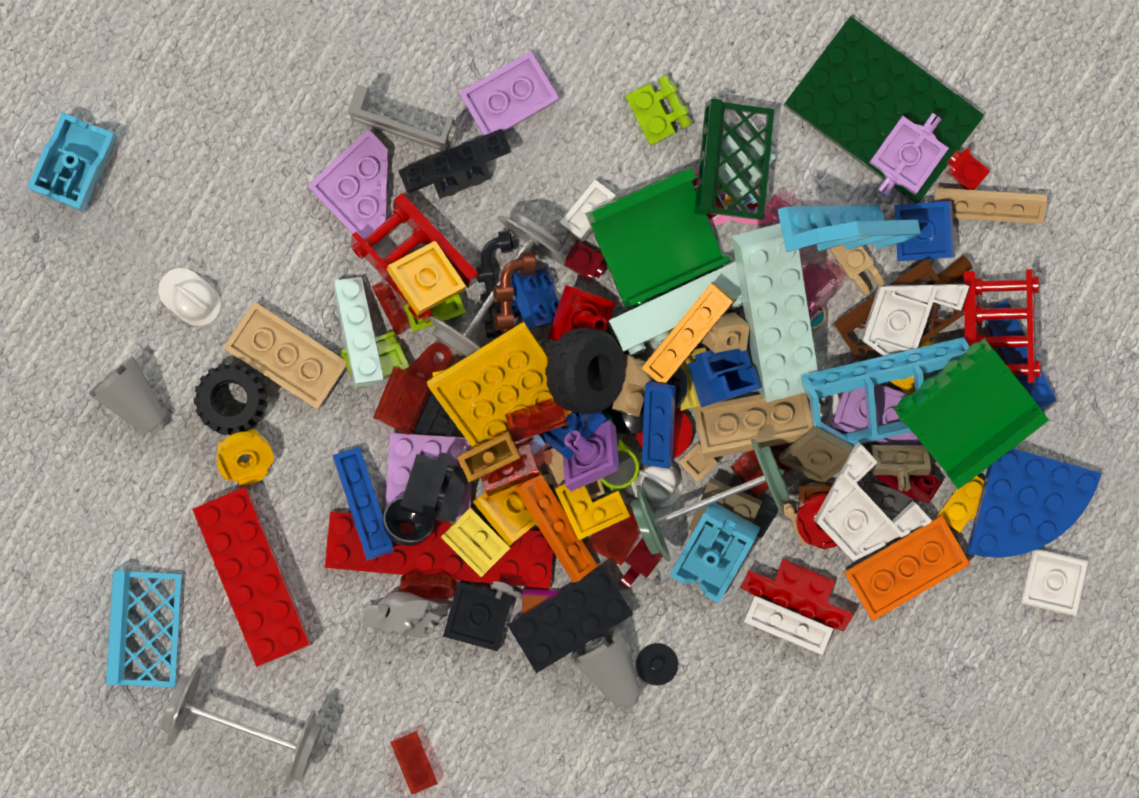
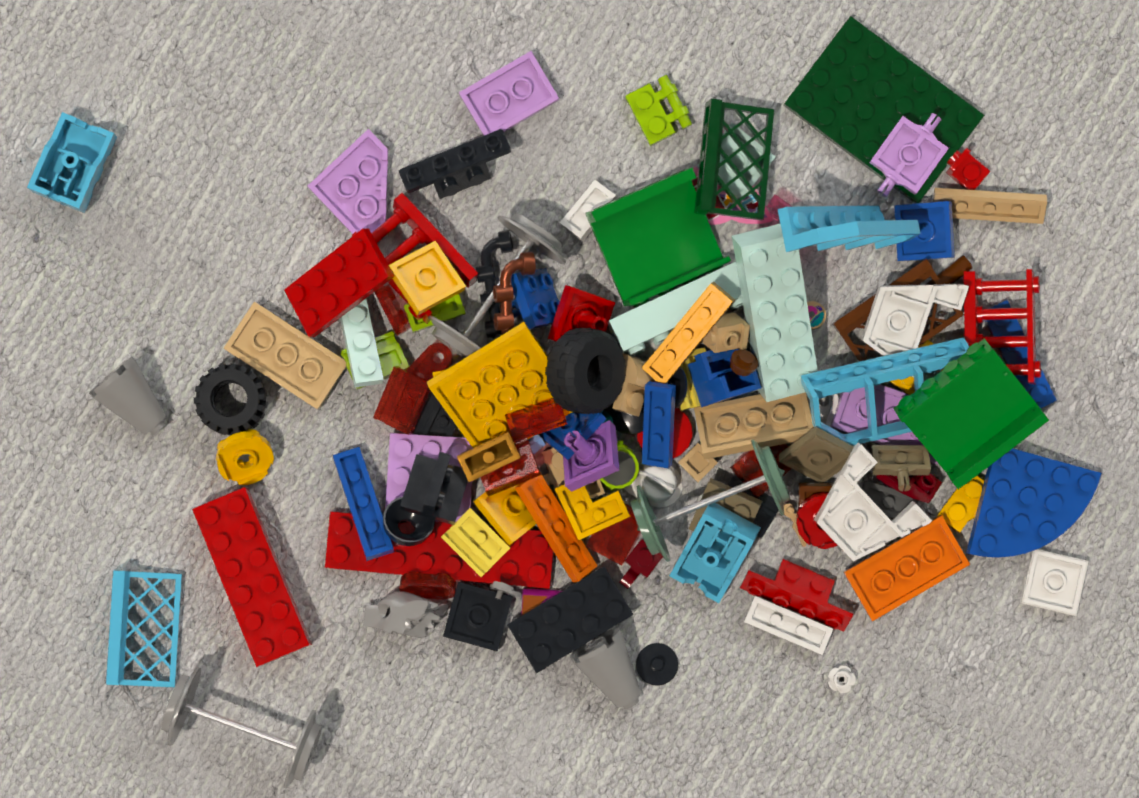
white piece [158,268,221,326] -> none
light grey panel [348,84,458,152] -> none
clear red plate [390,731,438,795] -> none
dark red bracket [562,240,607,282] -> none
clear pink slope [801,263,839,315] -> none
tan hinge [829,244,885,297] -> none
none -> red plate [284,228,394,337]
none -> reddish brown plate [730,350,758,376]
none -> white plate [828,665,856,693]

